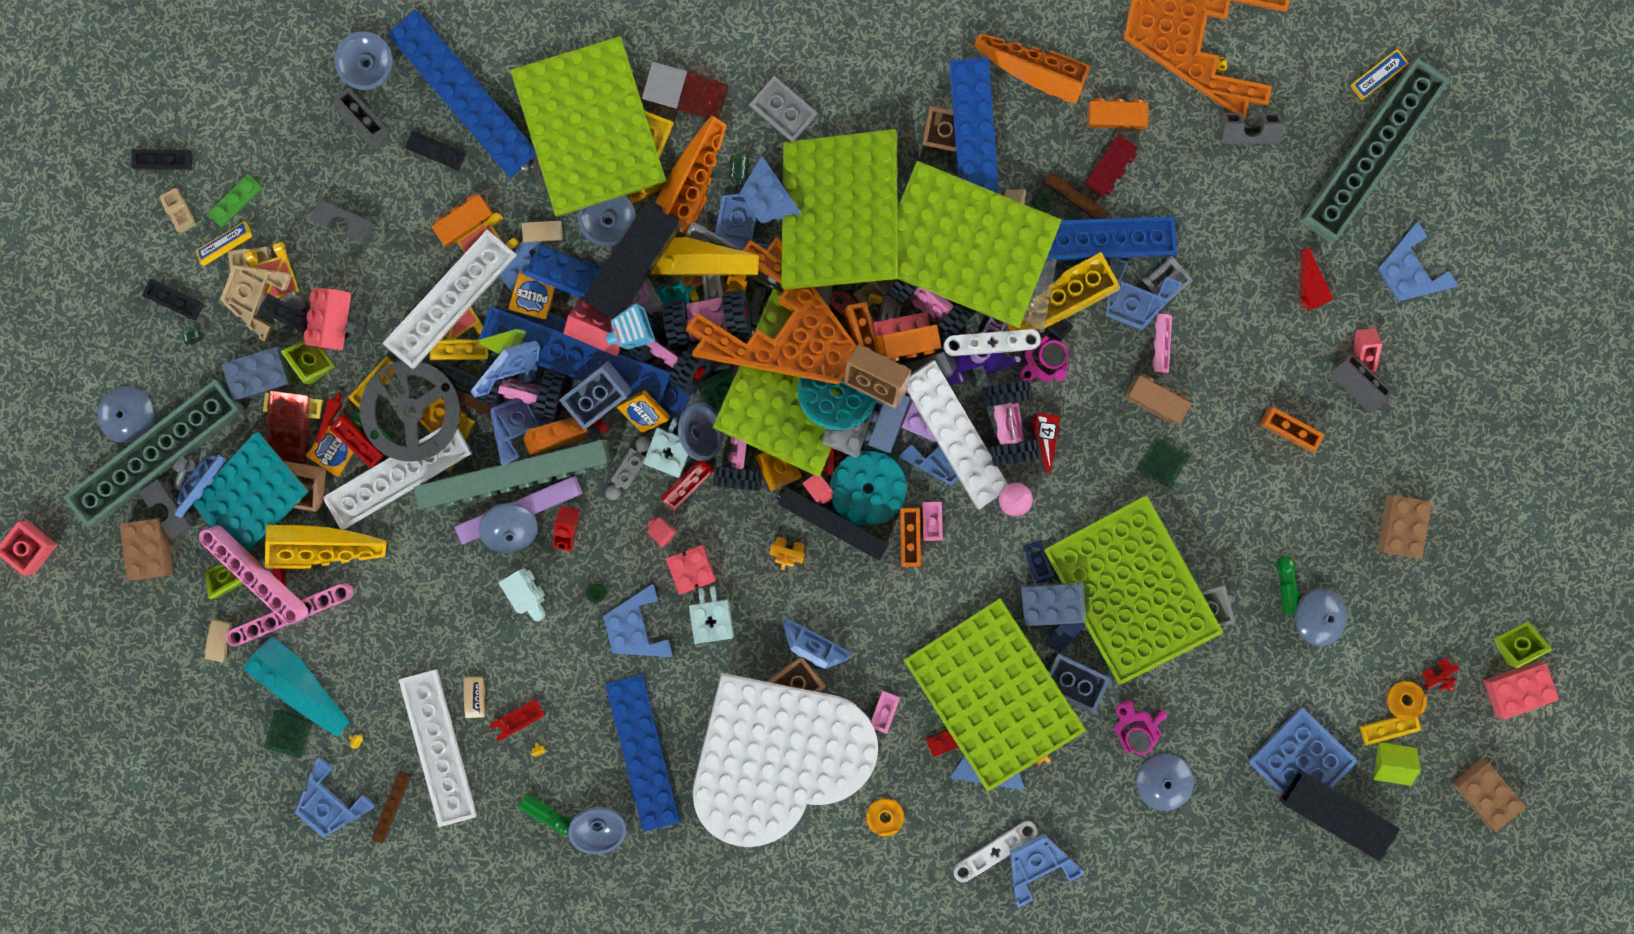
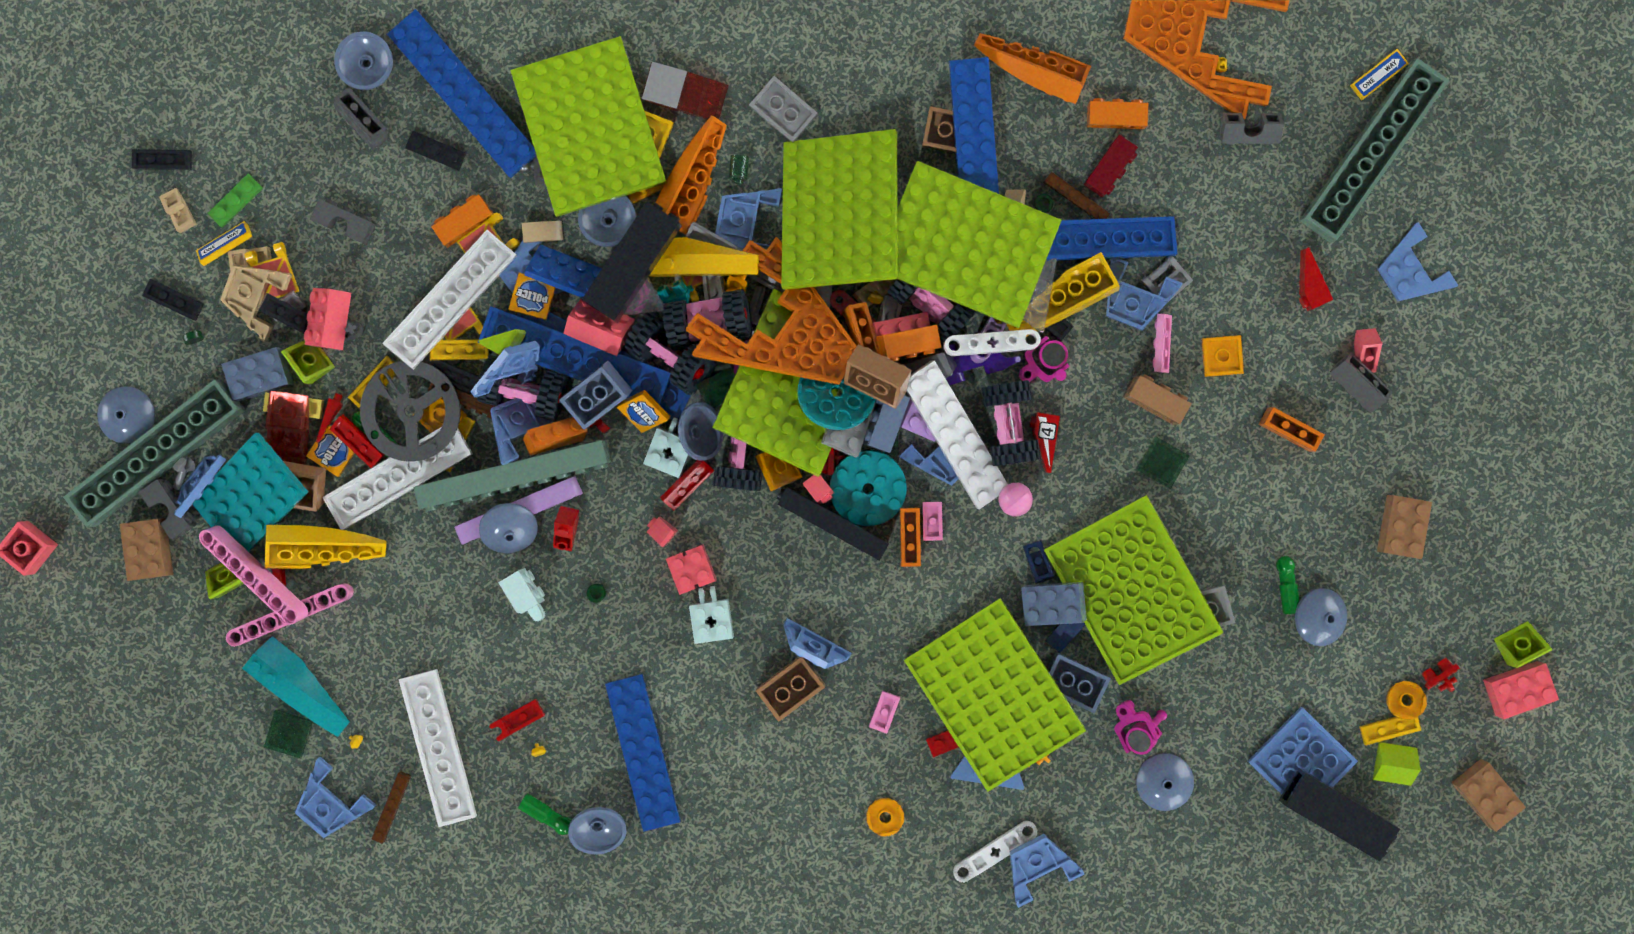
tan slope [205,619,232,663] -> none
tan slope [464,676,486,718] -> none
medium blue wing [603,584,673,657] -> none
medium azure torso [605,304,655,349] -> none
light grey plate [605,436,651,500] -> none
white plate [693,673,878,847] -> none
medium blue wing [740,157,801,223] -> none
light orange hips [769,537,805,570] -> none
none -> light orange tile [1202,335,1244,377]

